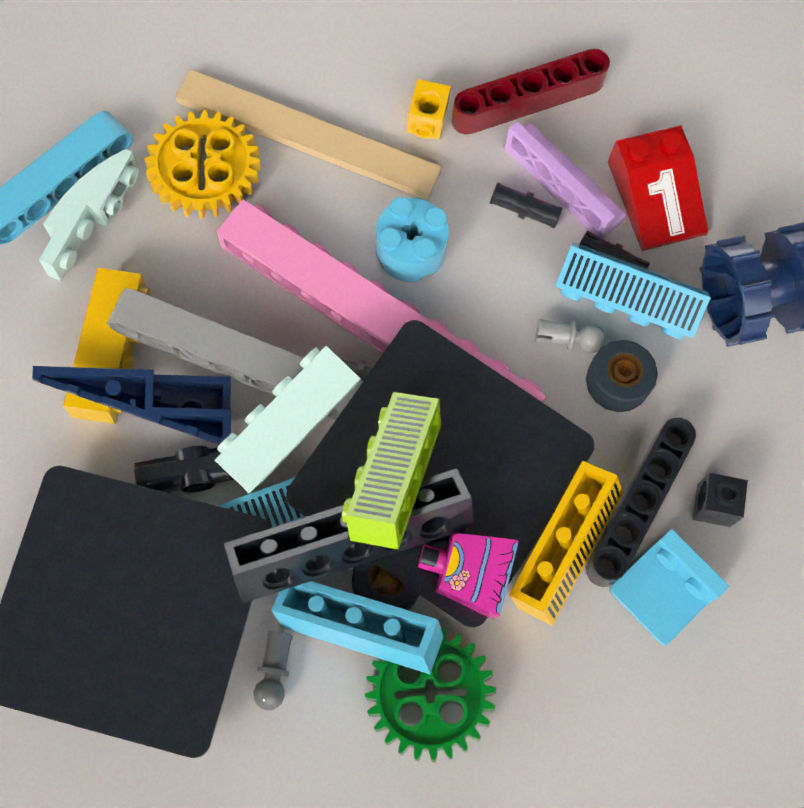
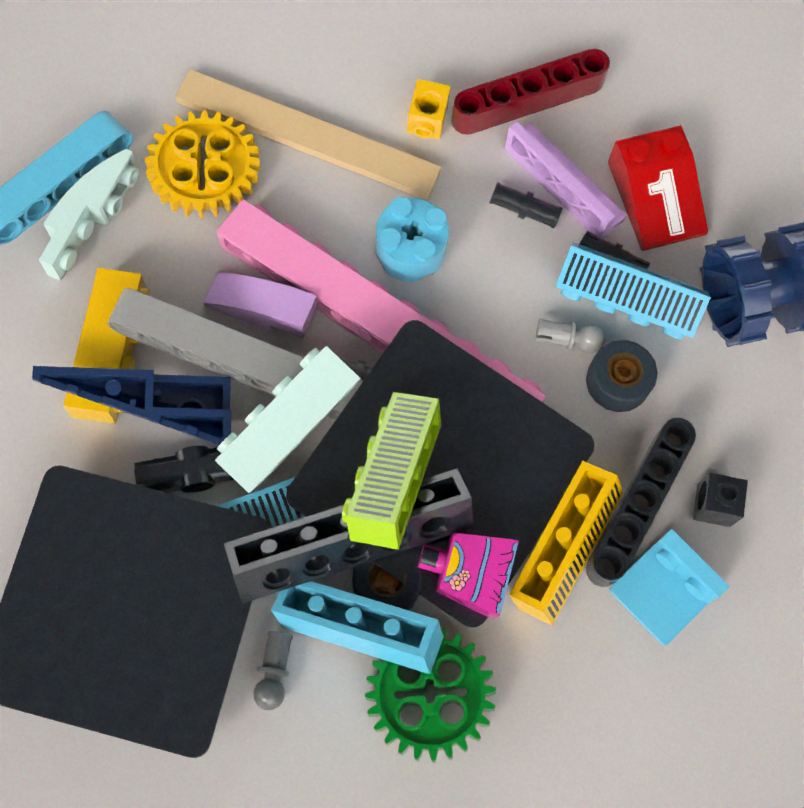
none -> lavender slope [204,272,318,339]

